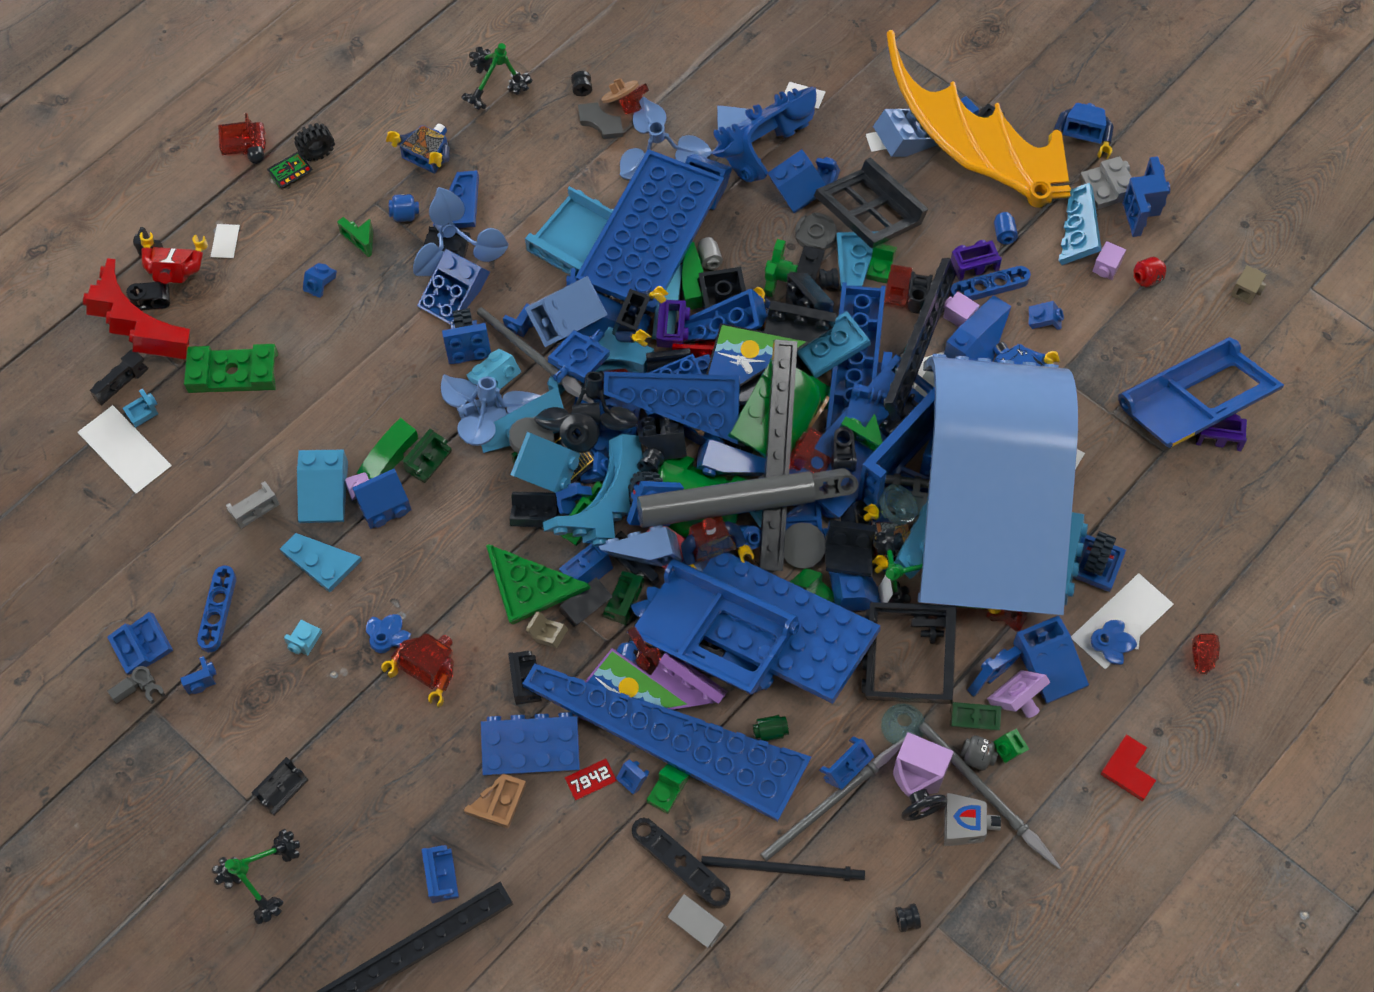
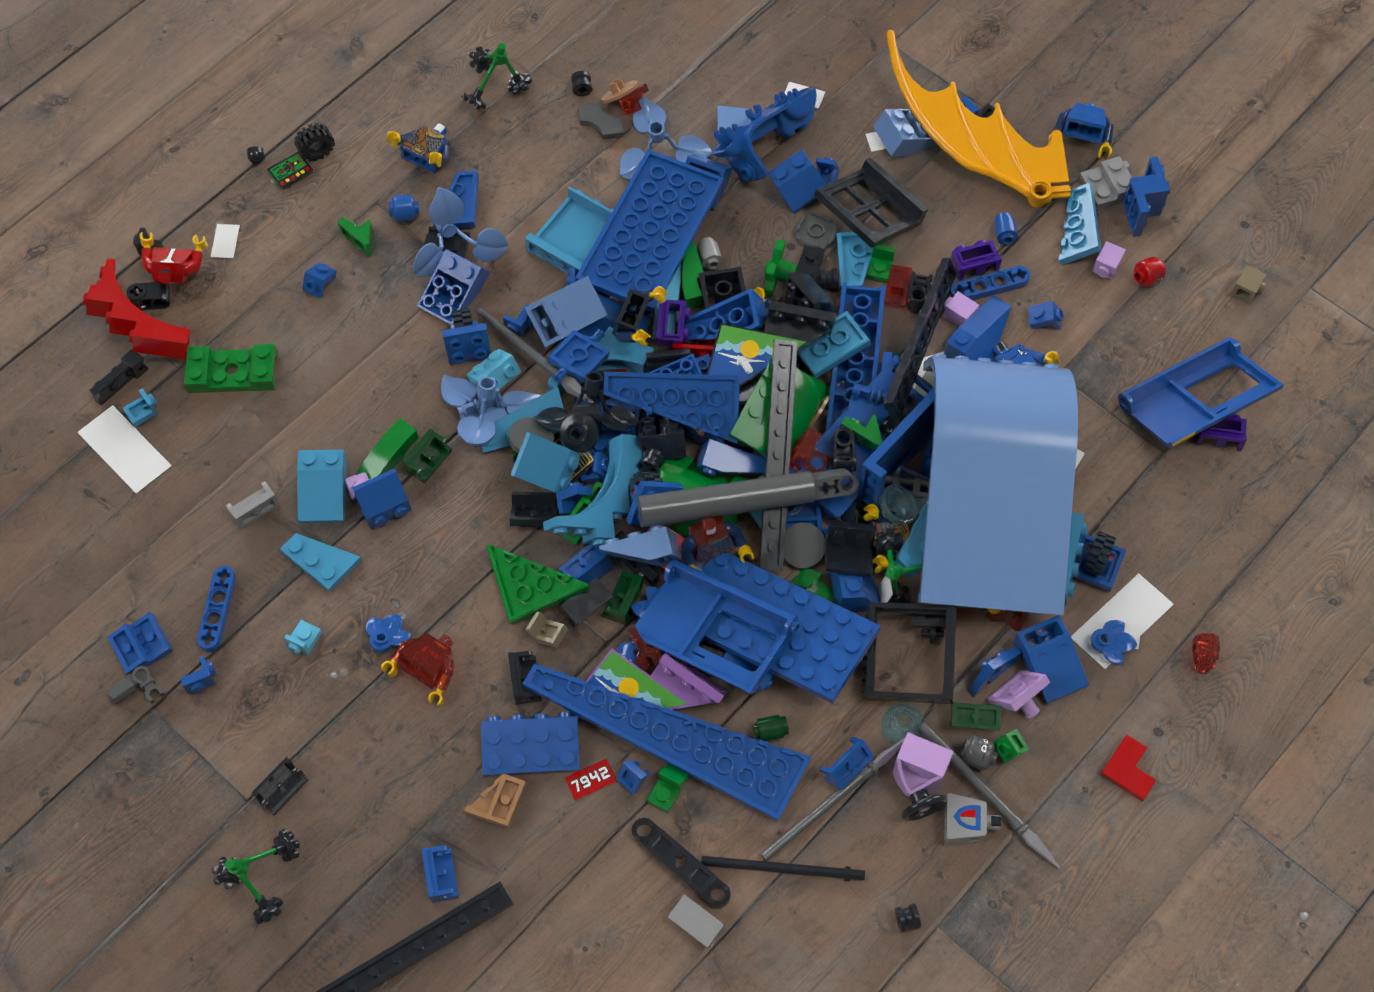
clear red piece [218,113,266,155] -> none
blue brick [732,525,761,549] -> none

